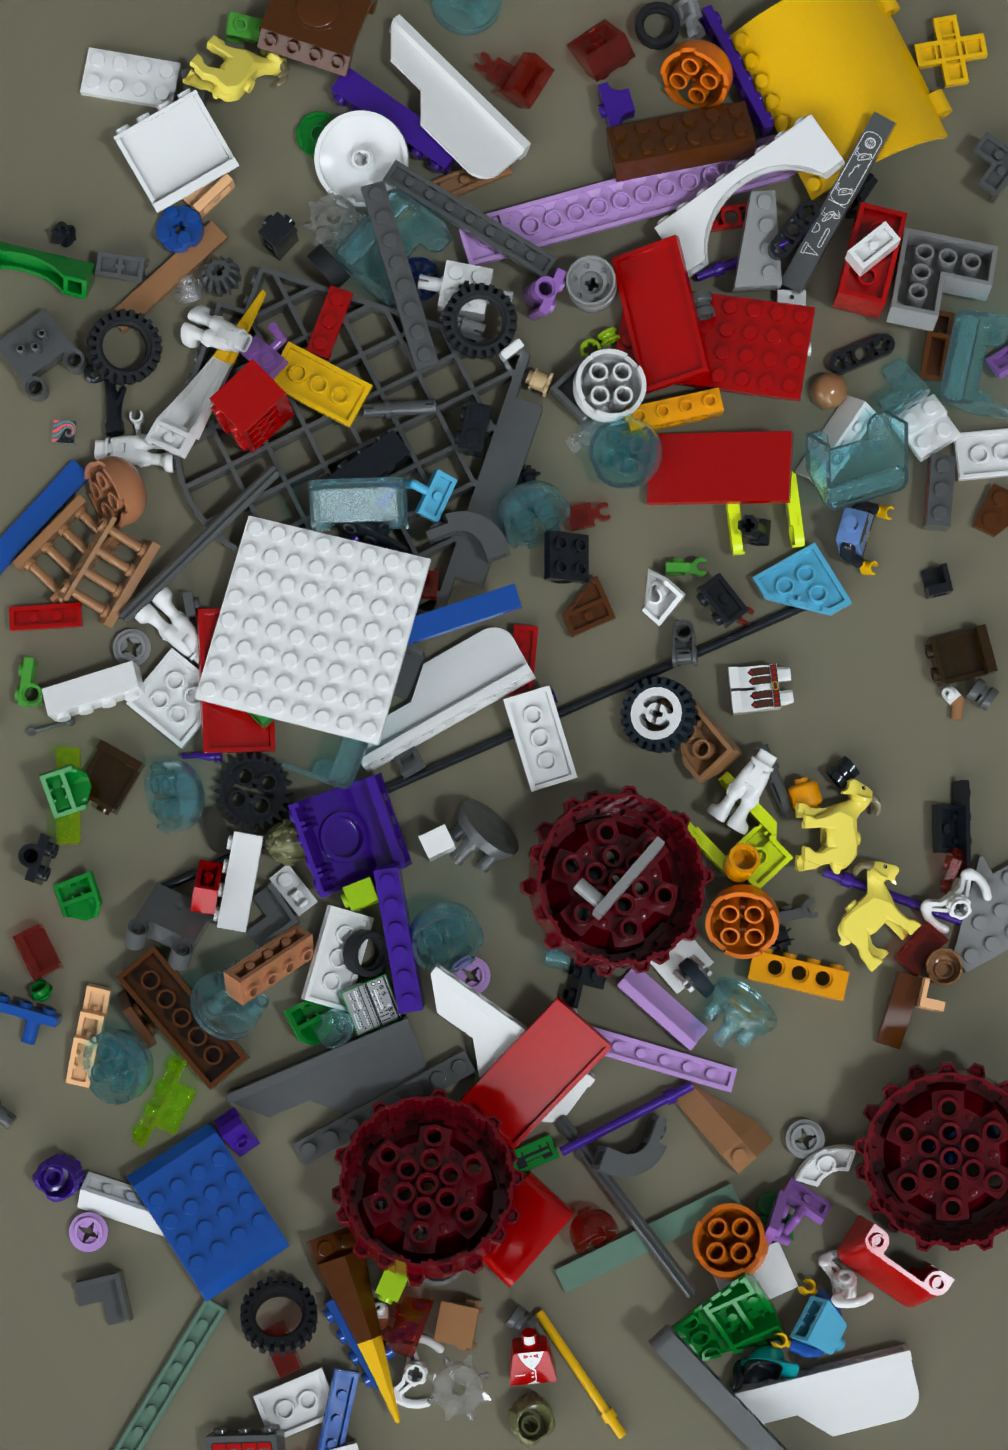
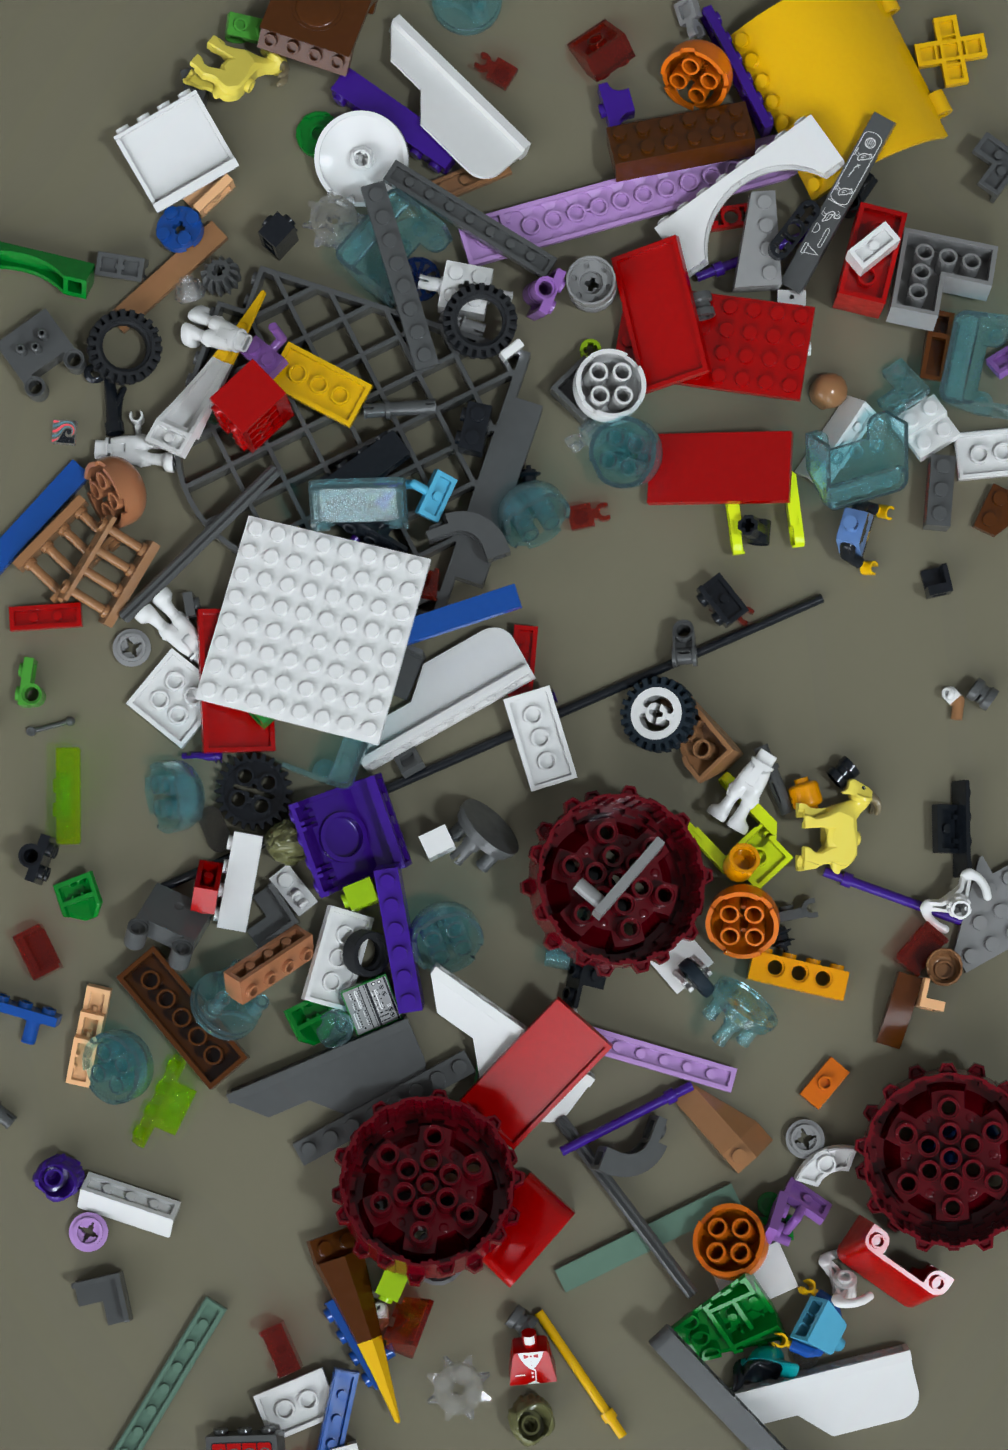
green plate [29,980,53,1002] -> none
green slope [39,764,92,819] -> none
white brick [42,661,145,722] -> none
black wheel [51,221,76,248] -> none
white plate [80,47,182,108] -> none
dark brown panel [85,739,145,816] -> none
reddish brown wing [118,989,157,1049] -> none
blue slope [126,1122,289,1302] -> none
dark purple brick [214,1107,260,1157] -> none
black tyre [240,1276,318,1357] -> none
red plate [306,285,354,361] -> none
black tyre [307,244,351,288] -> none
white piece [393,1334,444,1409] -> none
medium nougat plate [434,1298,484,1351] -> none
lavender gear [452,956,491,993] -> none
clear red panel [499,52,555,109] -> none
green tile [513,1134,560,1172] -> none
tan brick [525,368,555,398] -> none
black plate [544,530,589,584] -> none
reddish brown wing [562,576,616,638] -> none
clear red cylinder [569,1206,620,1252] -> none
lime bush [596,327,620,348] -> none
lavender panel [617,969,708,1051] -> none
light orange brick [625,387,724,437] -> none
black tyre [635,1,680,50] -> none
white slope [642,568,686,626] -> none
bright green plate [665,557,706,577] -> none
white hips [728,664,794,716] -> none
medium azure plate [752,542,852,616] -> none
black beam [829,333,895,375] -> none
light yellow animal [837,860,921,972] -> none
dark brown panel [924,624,998,687] -> none
clear red plate [939,848,963,894] -> none
none -> orange plate [799,1056,850,1110]

